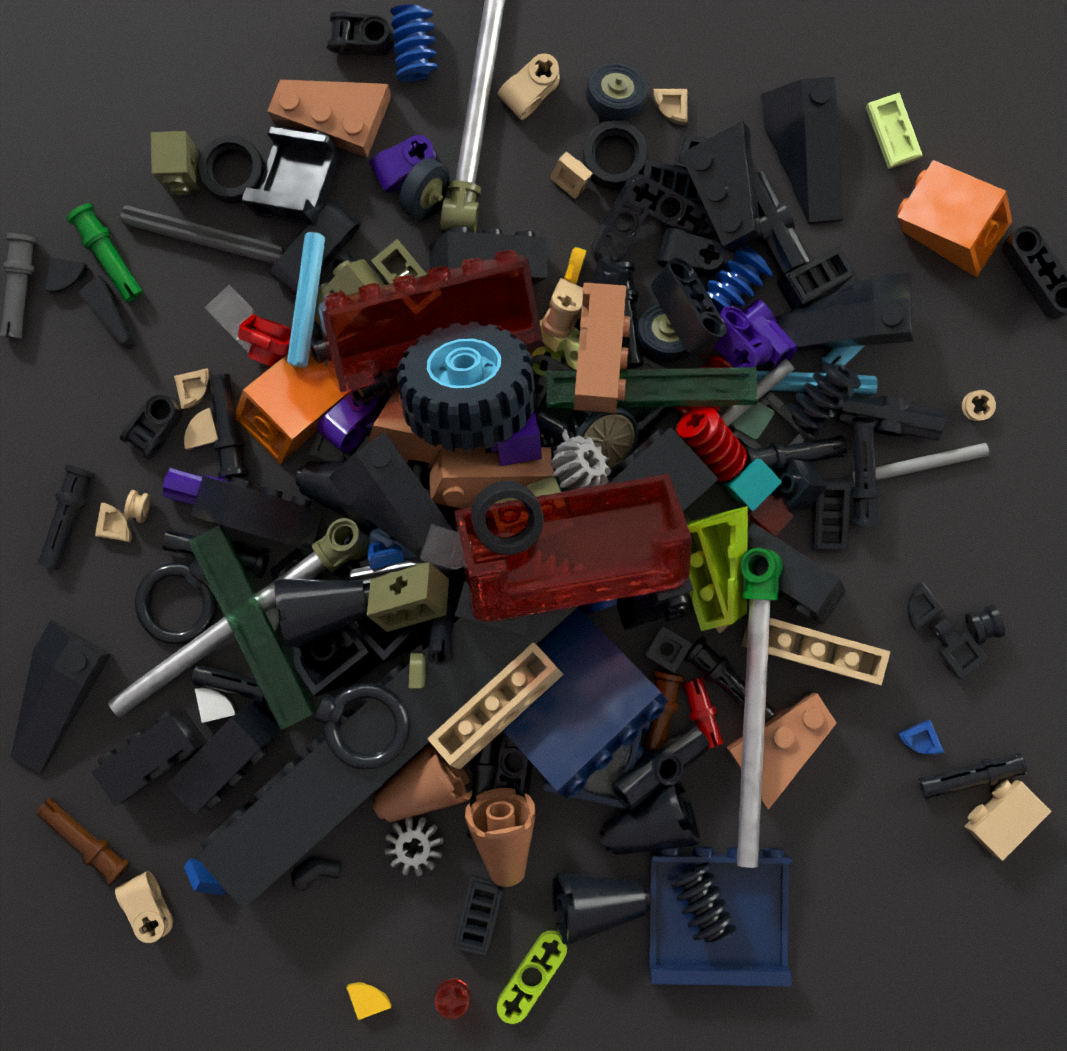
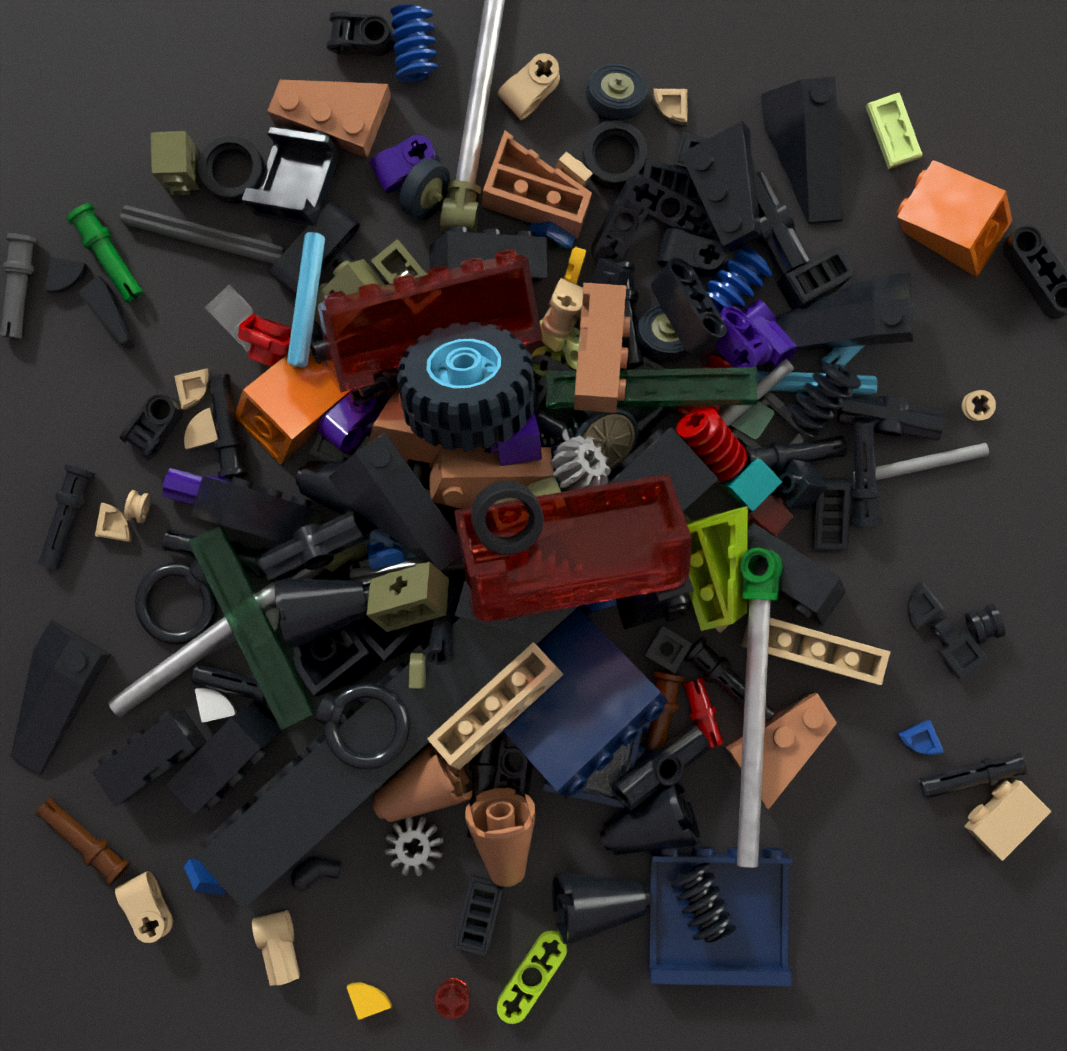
clear tile [420,524,492,570] -> none
none -> tan piece [252,910,300,986]
none -> black piece [259,510,368,583]
none -> nougat wedge [482,131,592,239]
none -> blue tile [528,221,575,249]

